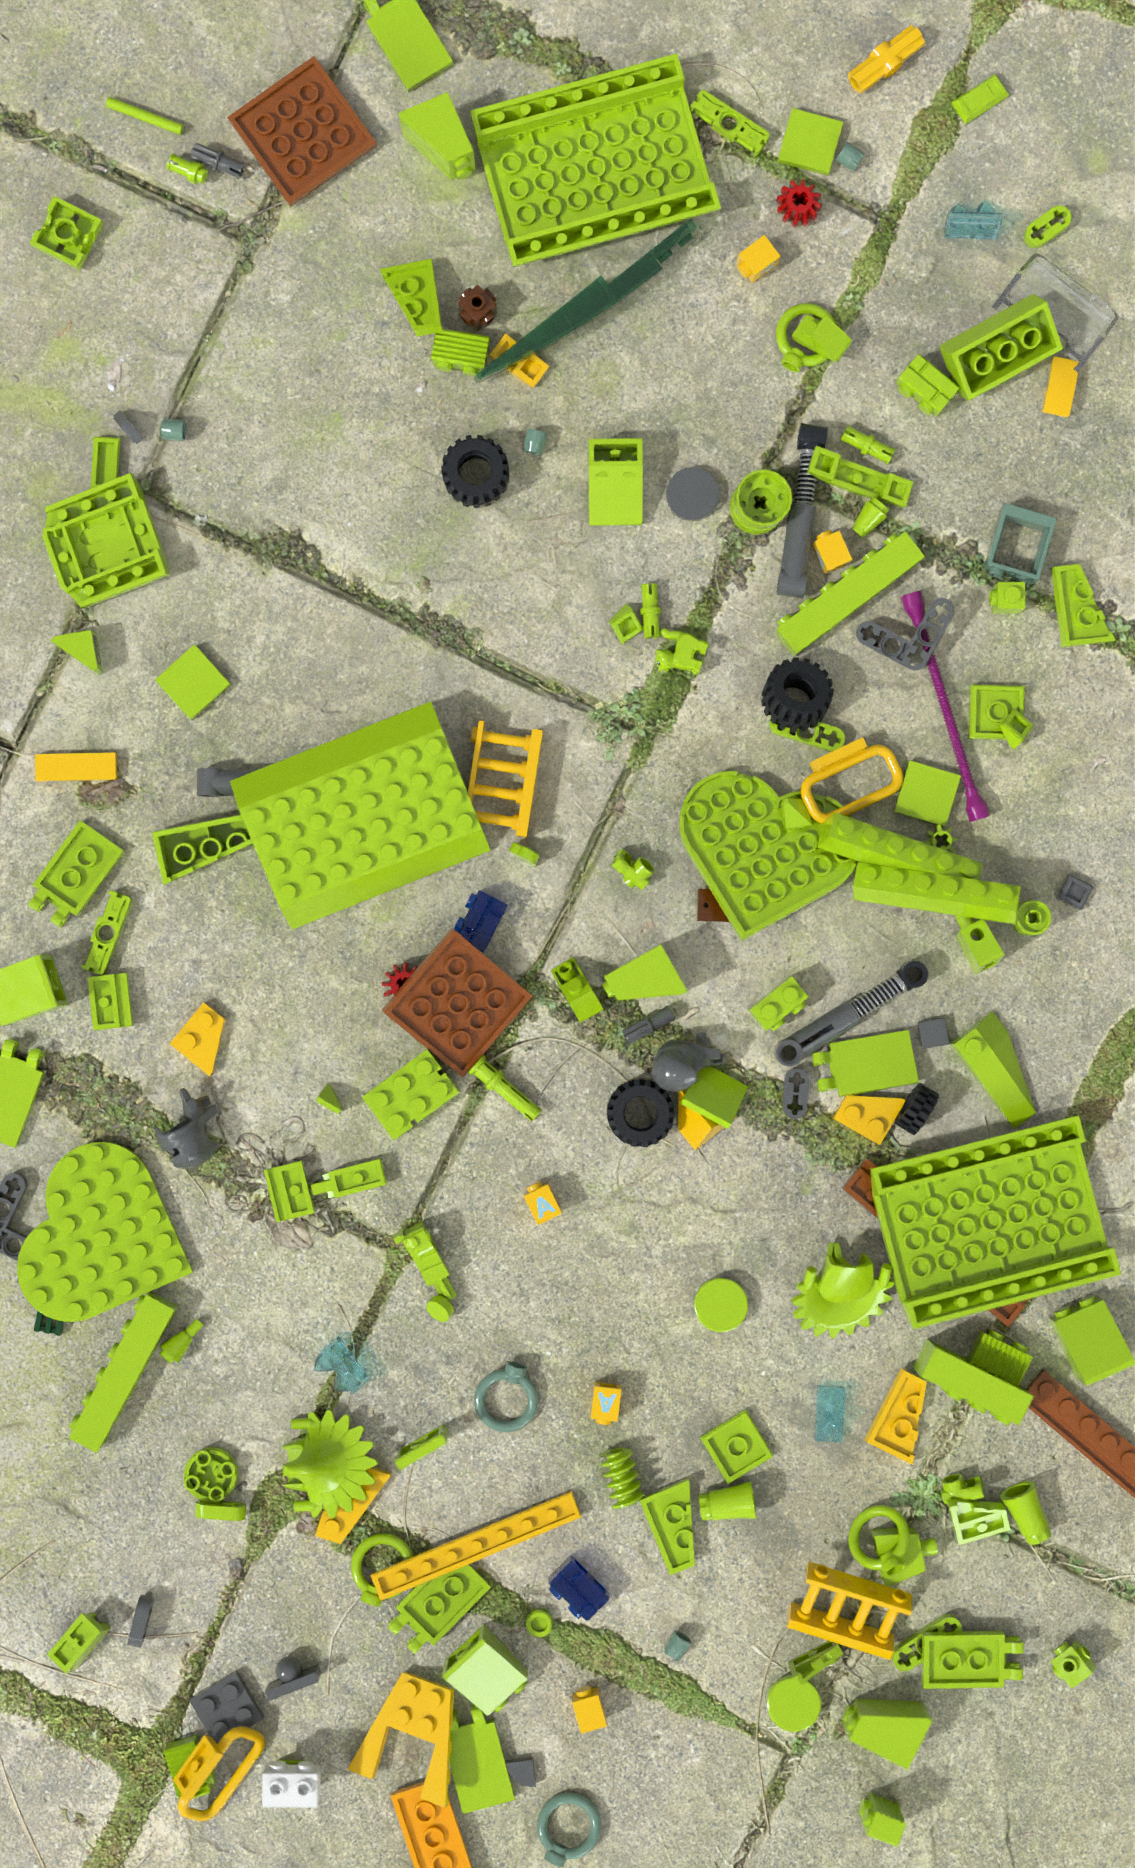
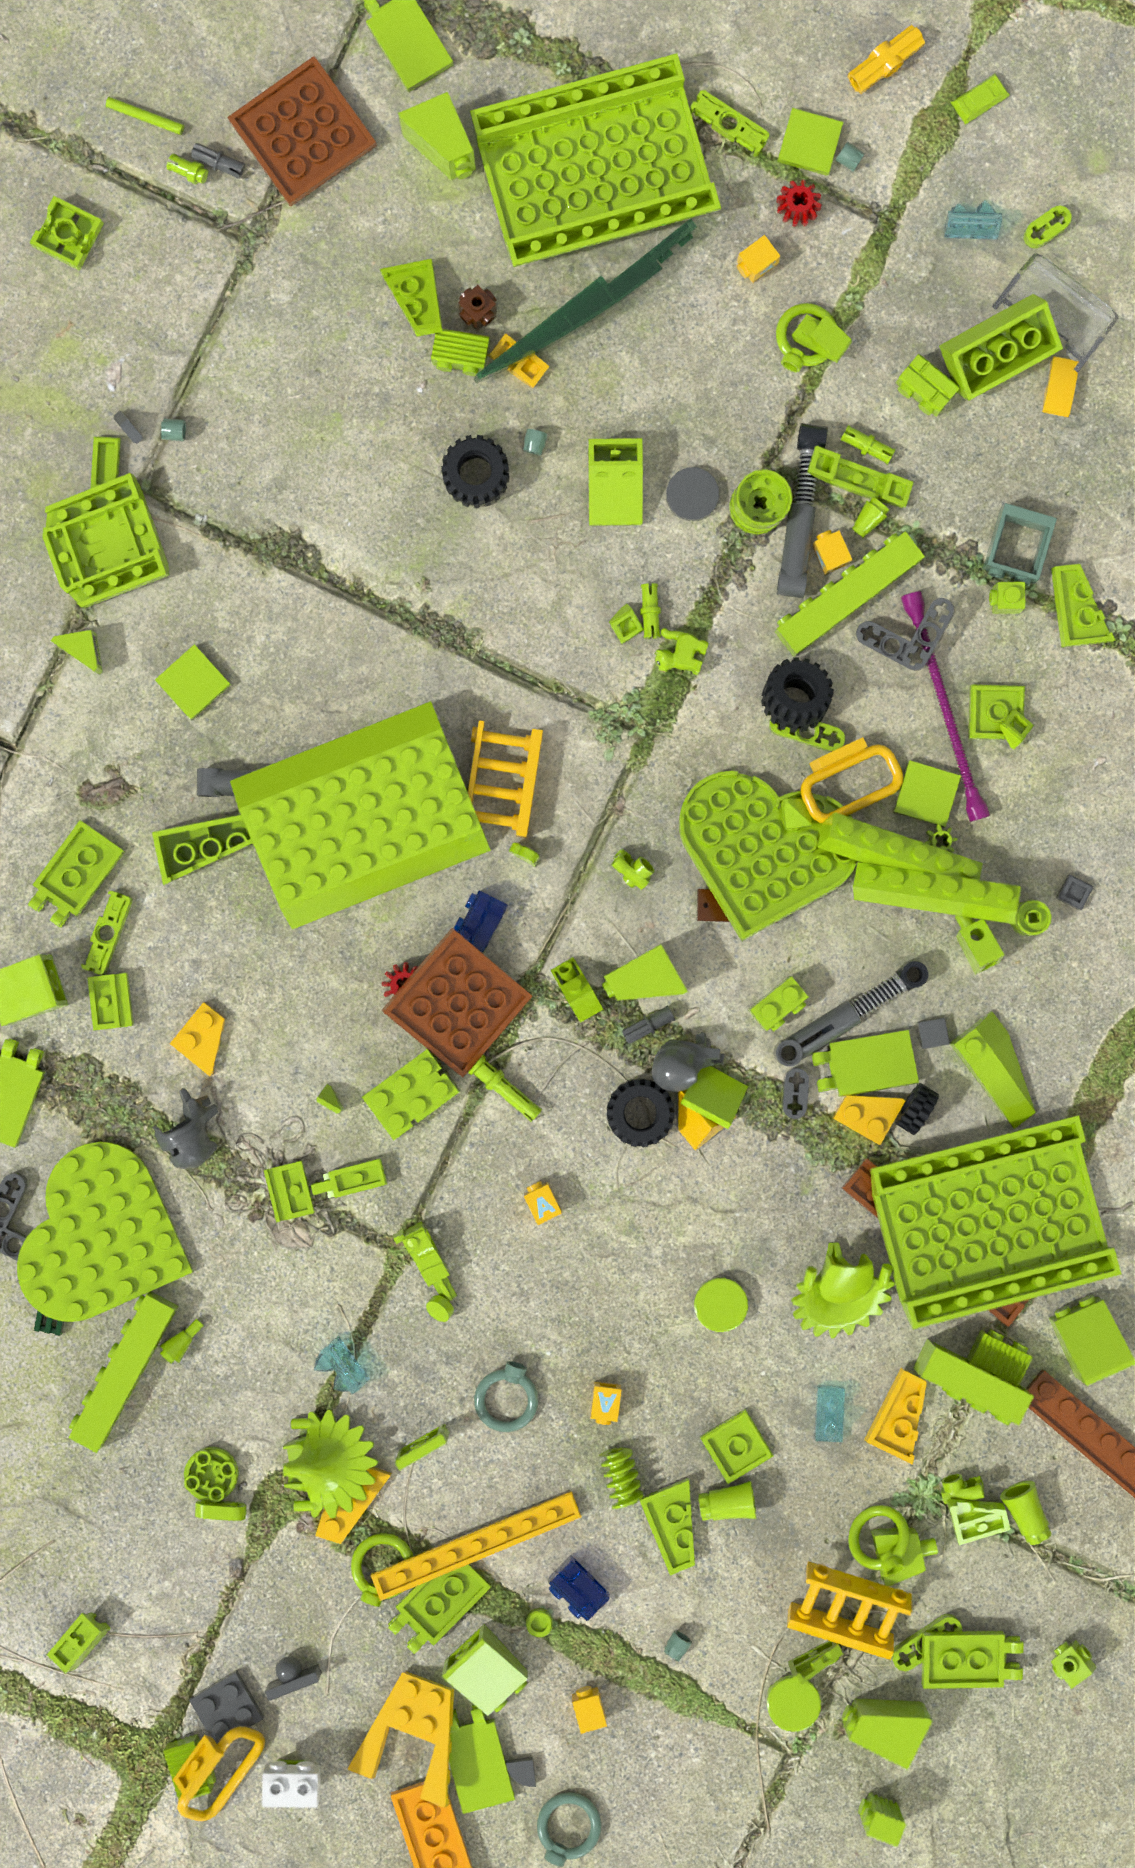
yellow tile [35,753,118,782] -> none
dark grey beam [127,1594,154,1648] -> none

